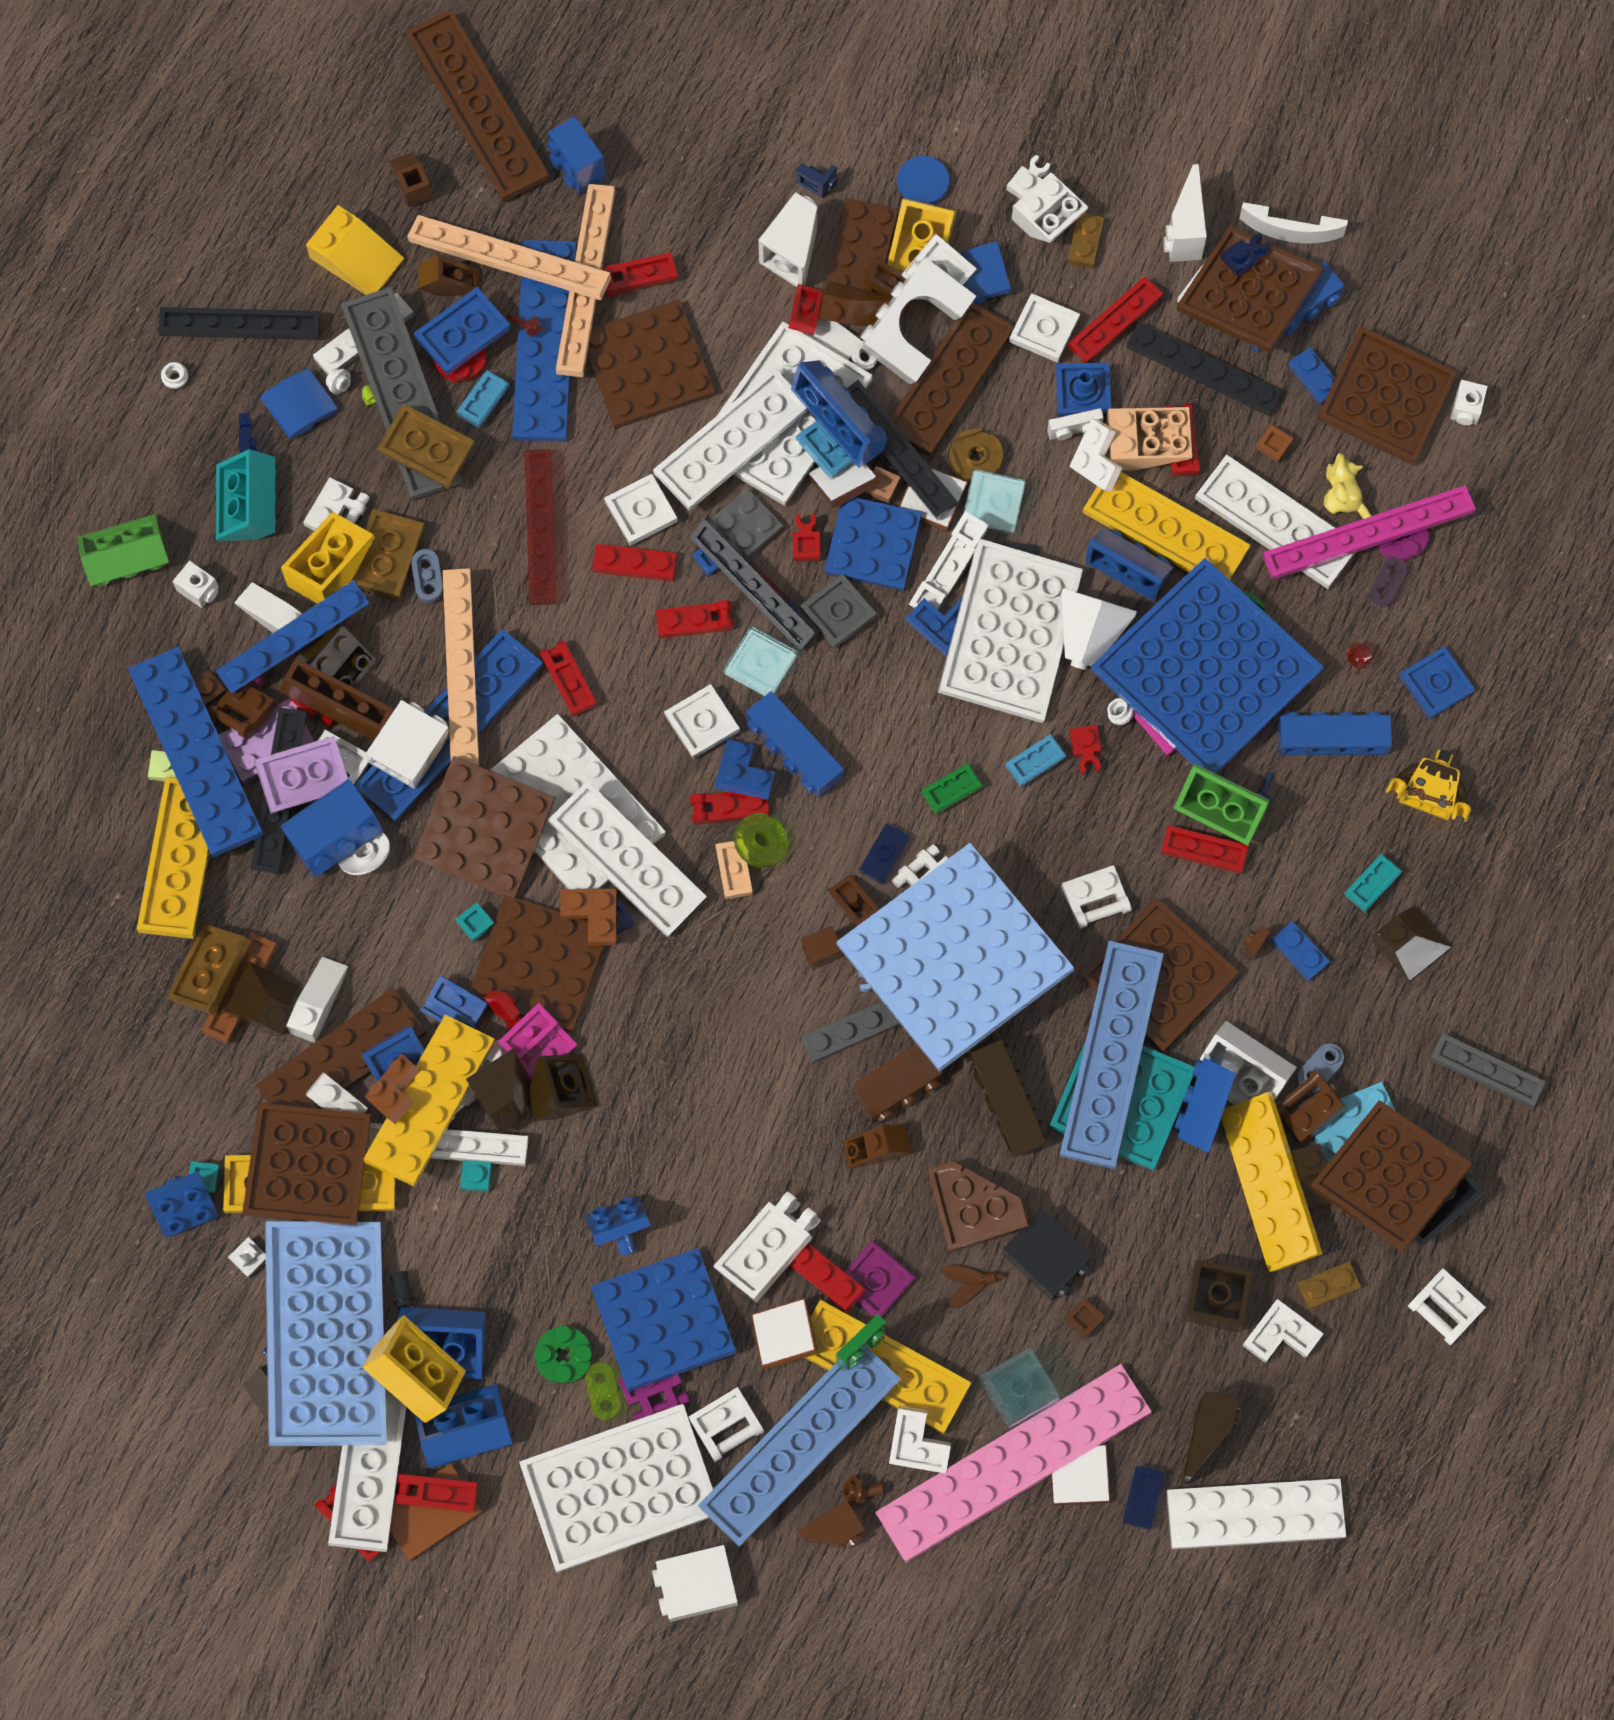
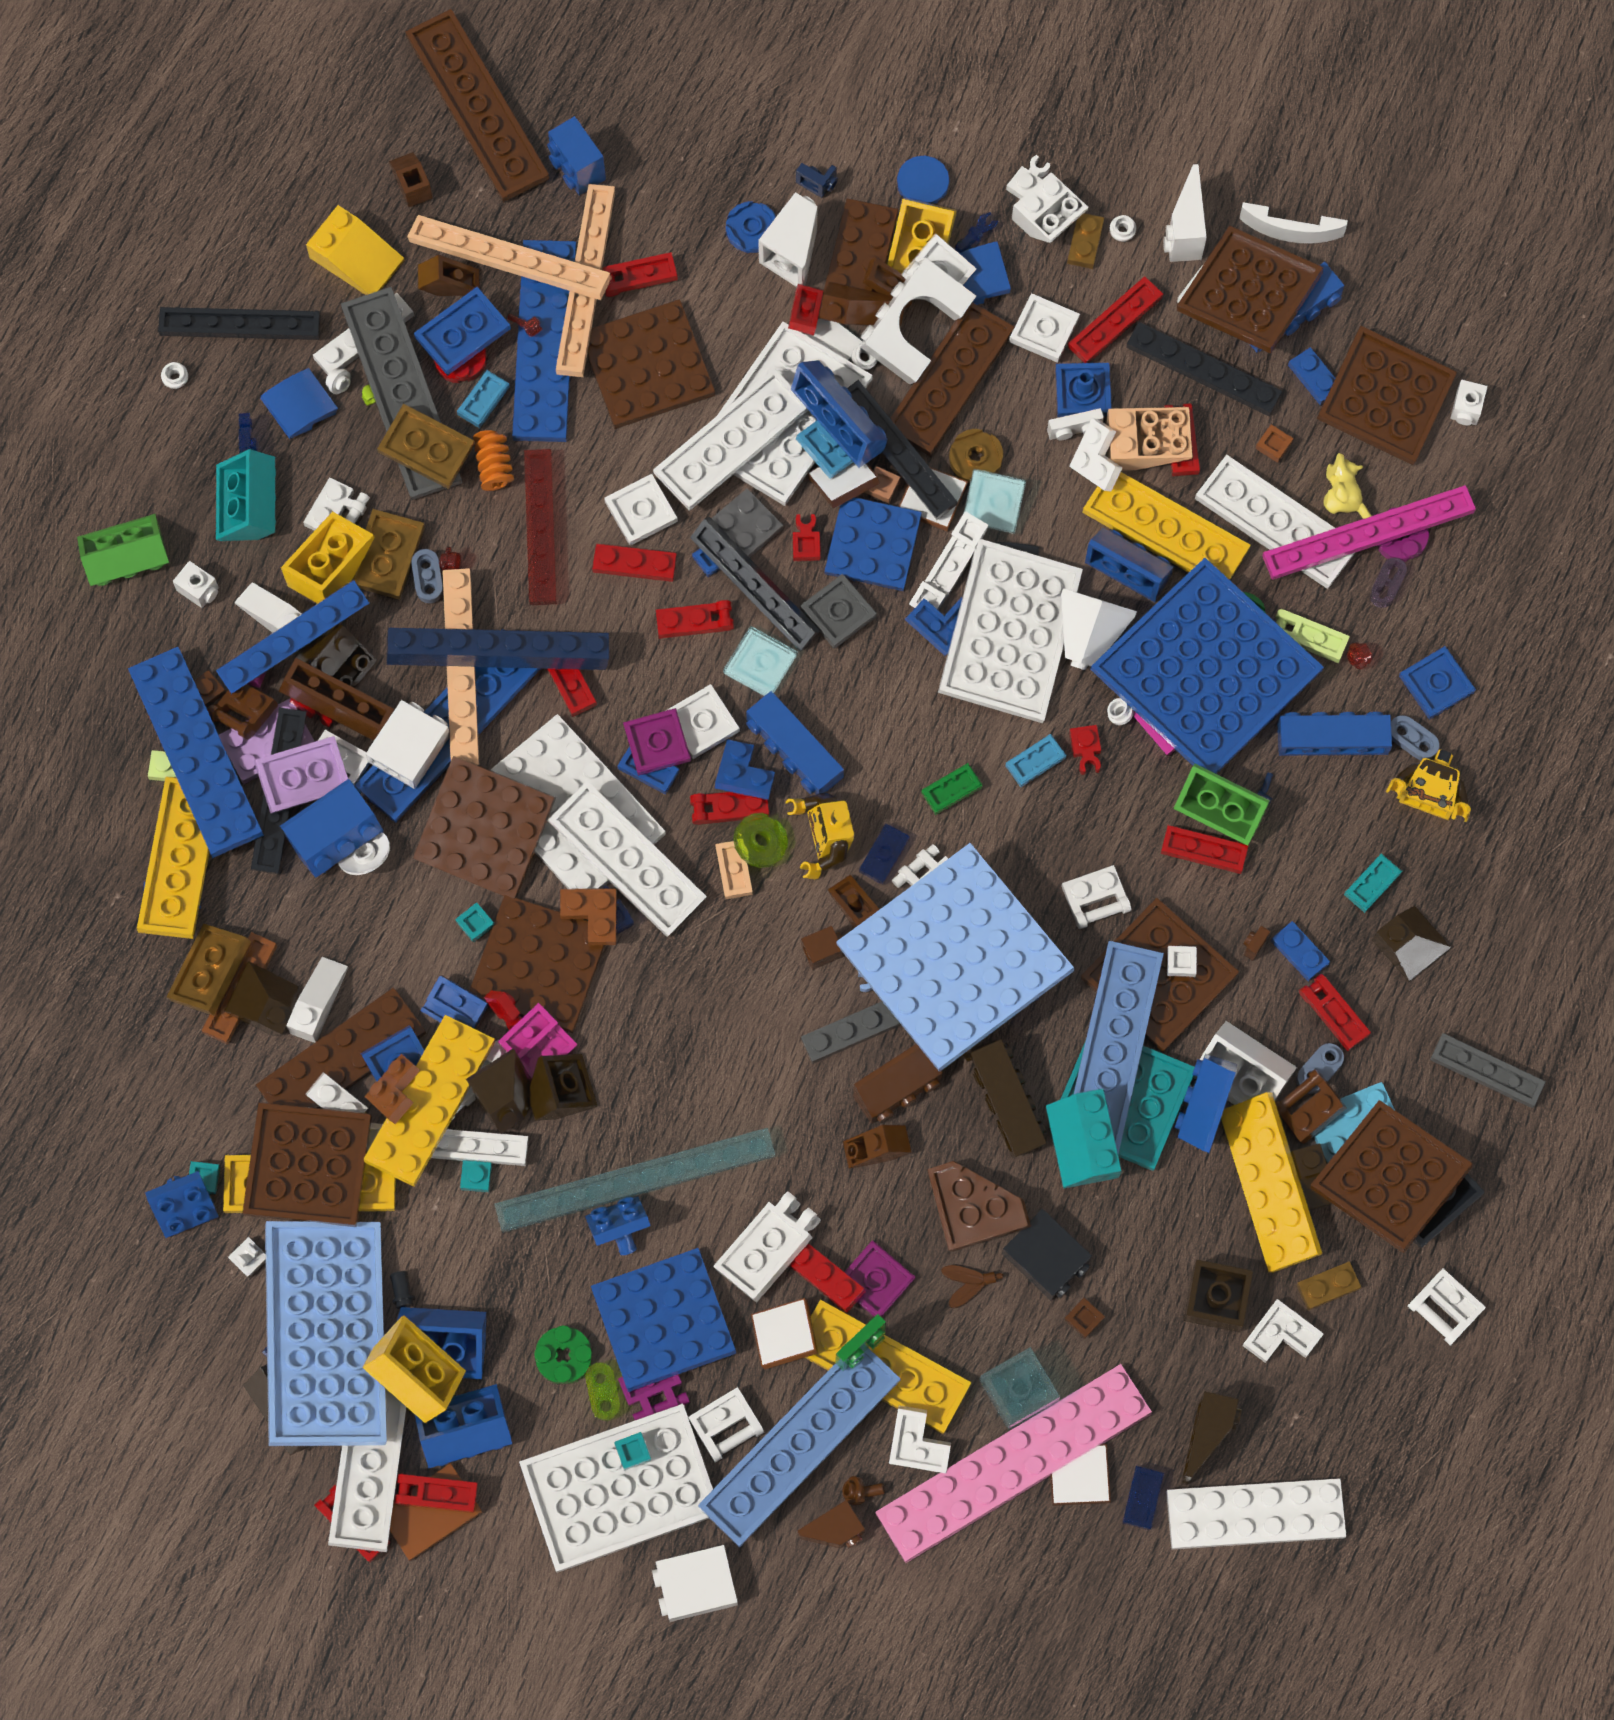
clear blue plate [1221,233,1270,277] -> none
none -> dark blue brick [387,627,609,670]
none -> clear red plate [439,547,461,572]
none -> orange piece [473,430,514,491]
none -> clear light blue plate [494,1128,775,1233]
none -> teal plate [614,1432,651,1471]
none -> blue plate [618,746,679,795]
none -> magenta tile [623,708,691,776]
none -> blue tile [726,201,776,253]
none -> torso [785,793,854,880]
none -> clear blue piece [955,212,998,253]
none -> teal slope [1046,1089,1121,1189]
none -> white plate [1110,215,1136,242]
none -> white plate [1167,946,1196,977]
none -> yellowish green plate [1275,609,1350,663]
none -> red plate [1299,974,1371,1051]
none -> sand blue plate [1391,715,1439,761]

